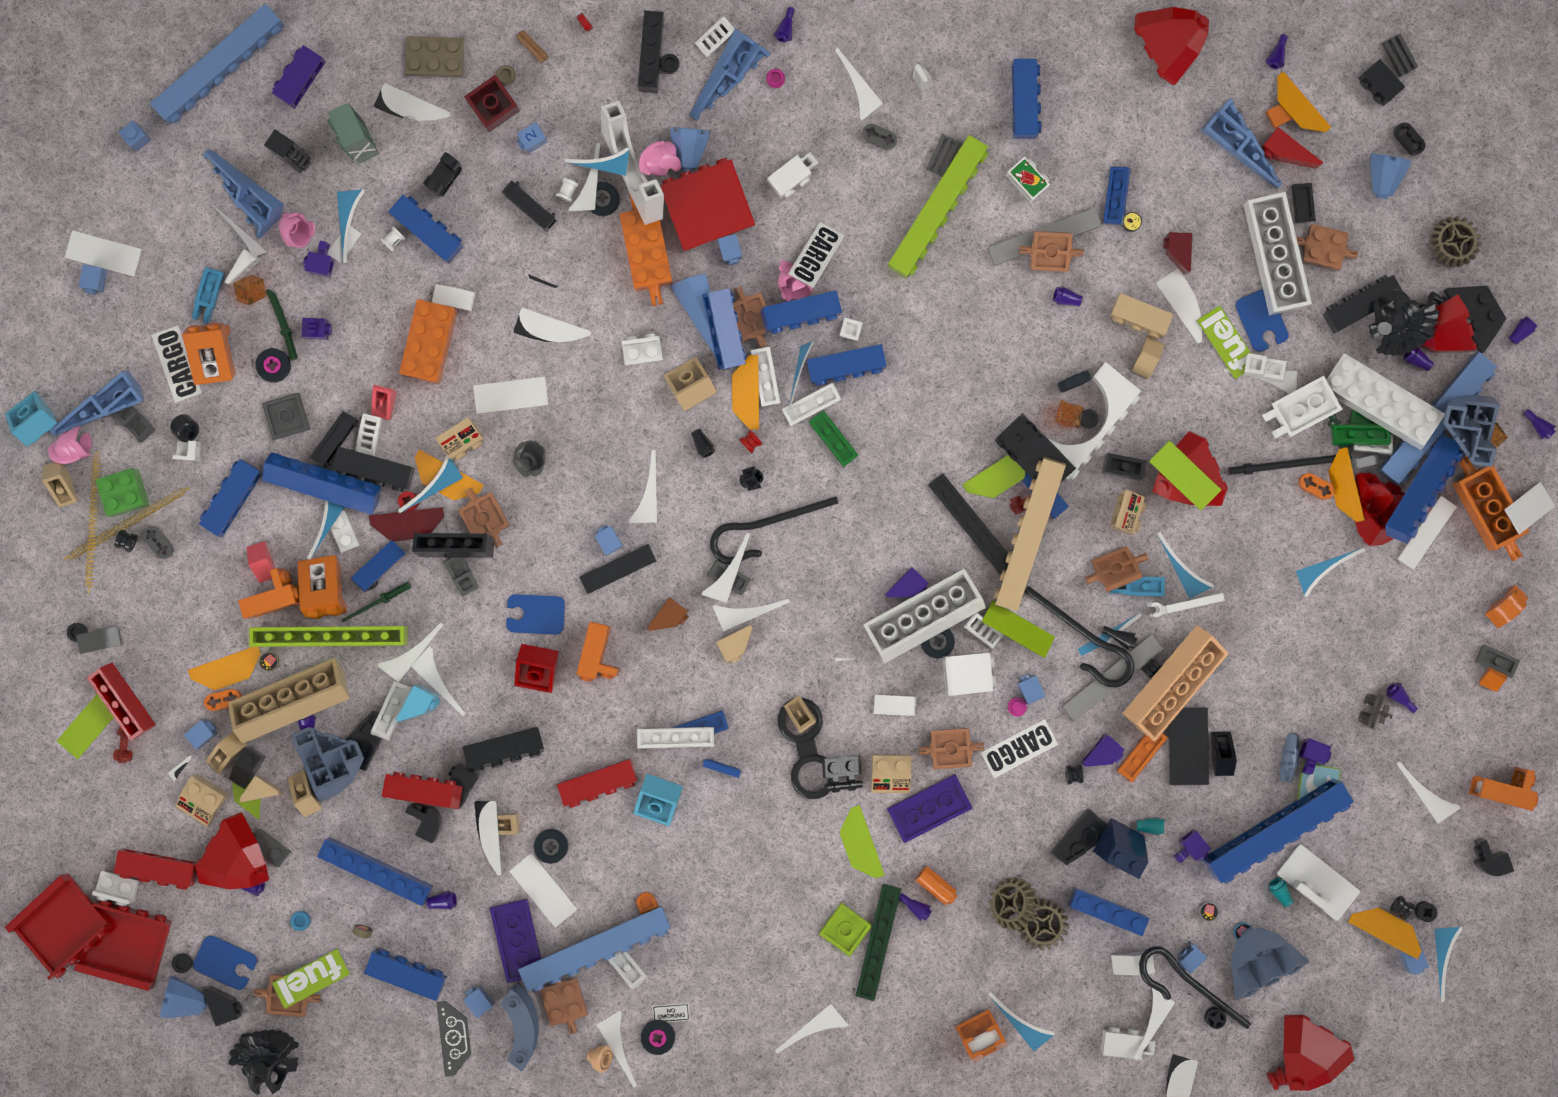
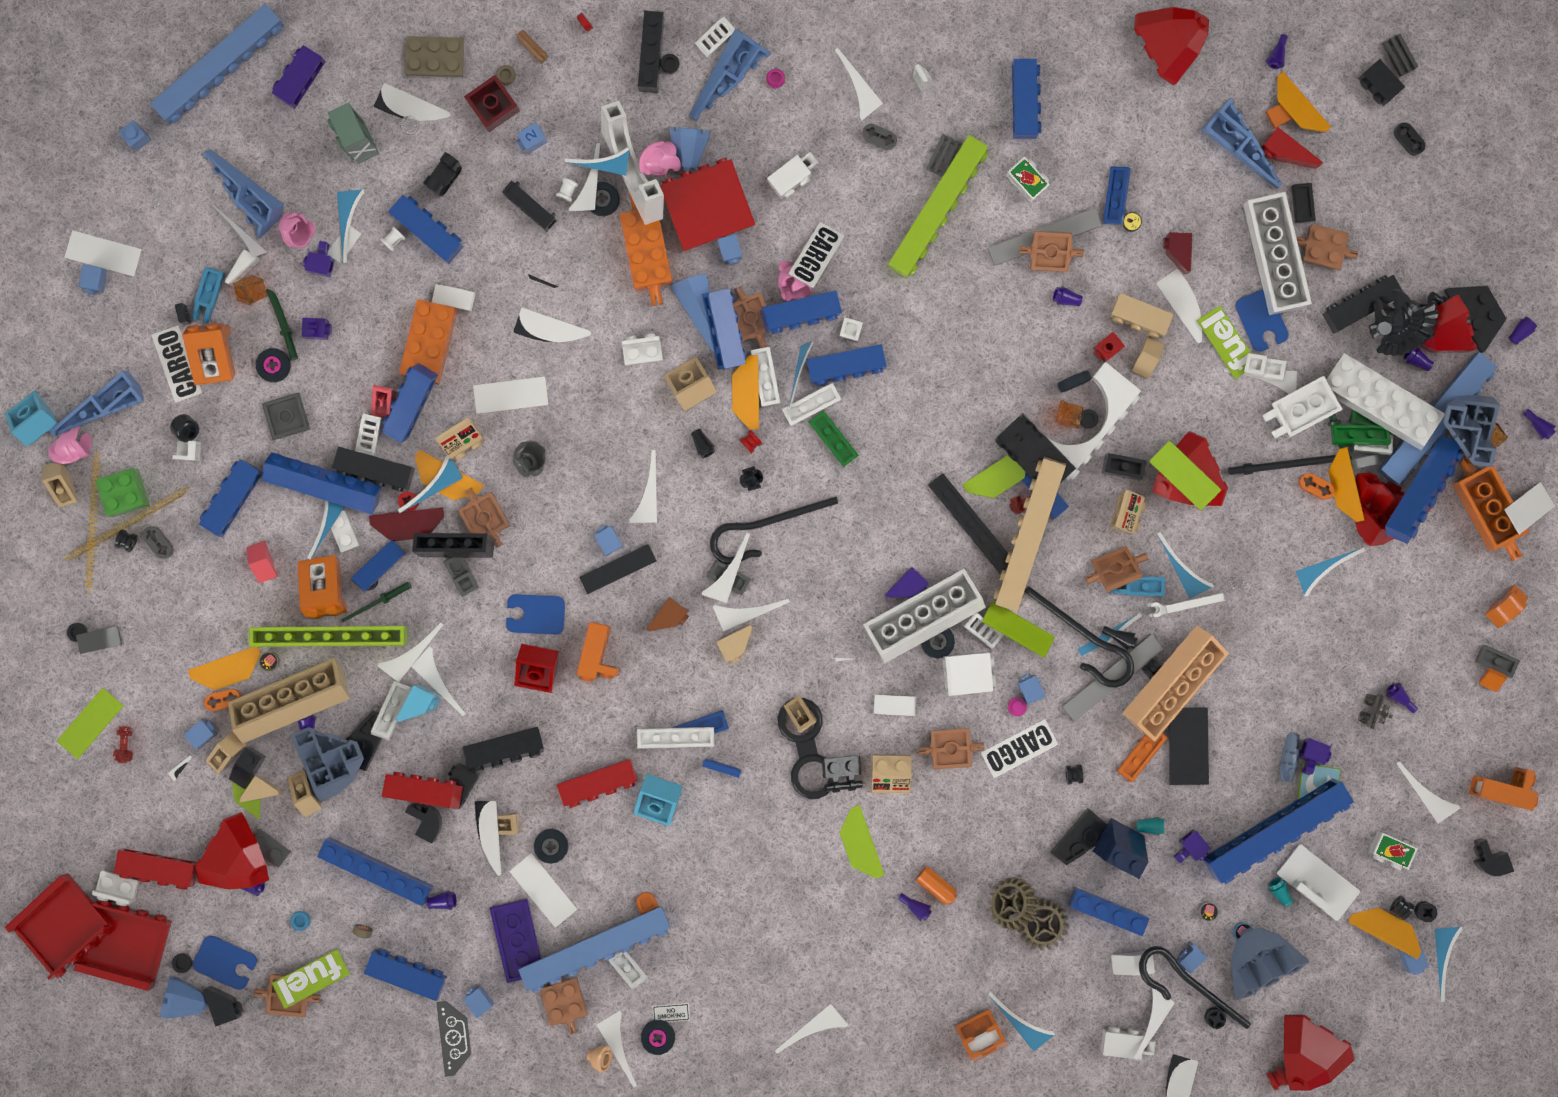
red brick [87,662,156,741] -> none
dark grey slope [113,406,156,443] -> none
tan slope [175,774,229,827] -> none
black piece [228,1029,299,1095] -> none
orange brick [238,568,300,619] -> none
black brick [264,129,311,174] -> none
black container [309,411,359,468] -> none
sand blue fence [500,982,539,1071] -> none
dark purple cone [774,7,795,43] -> none
lime tile [819,902,872,957] -> none
dark green tile [856,883,902,1001] -> none
dark purple tile [887,774,973,843] -> none
dark purple slope [1080,733,1125,767] -> none
black slope [1211,732,1237,776] -> none
medium blue cone [1369,153,1411,199] -> none
white tile [1396,496,1457,570] -> none
dark tan gear [1428,216,1482,268] -> none
none -> black tile [175,303,191,325]
none -> blue brick [382,363,438,444]
none -> red brick [1093,331,1125,362]
none -> brick [1368,831,1418,871]

